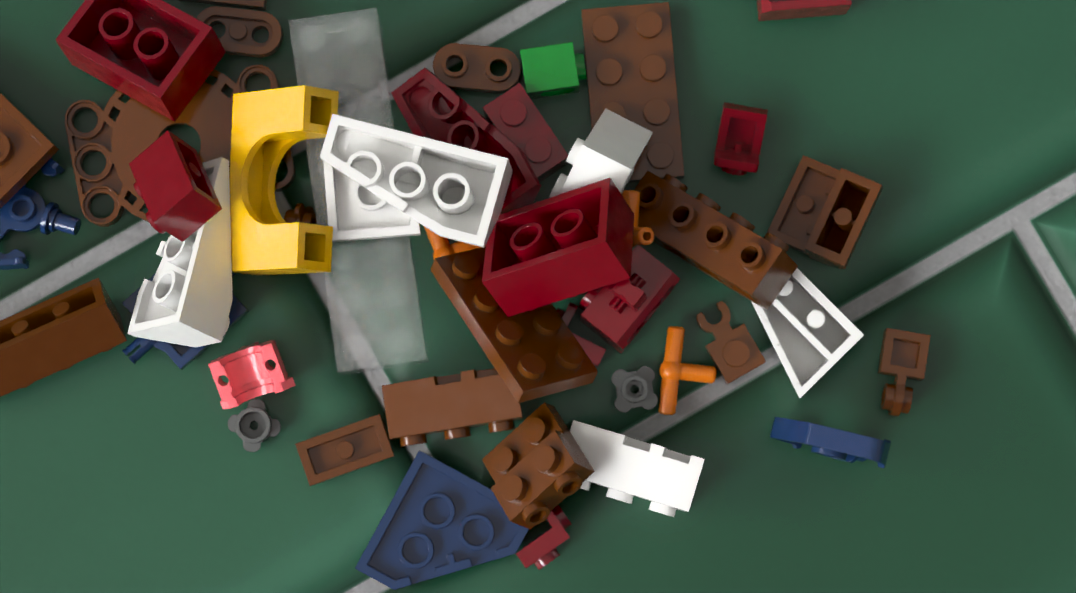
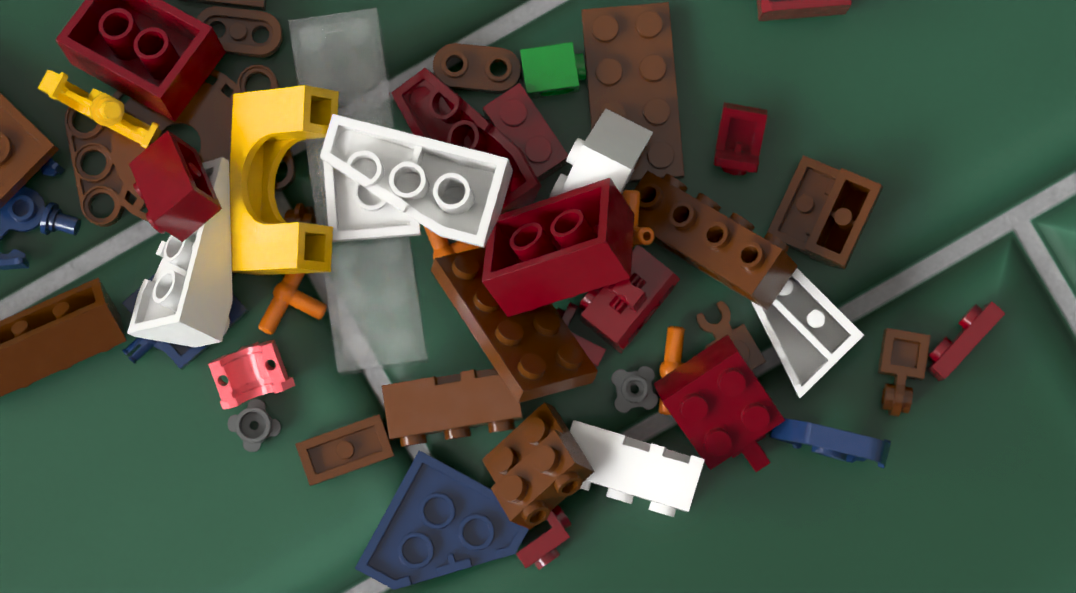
none -> yellow piece [38,70,162,149]
none -> orange piece [258,273,328,335]
none -> dark red hinge [654,334,785,472]
none -> dark red plate [926,302,1005,381]

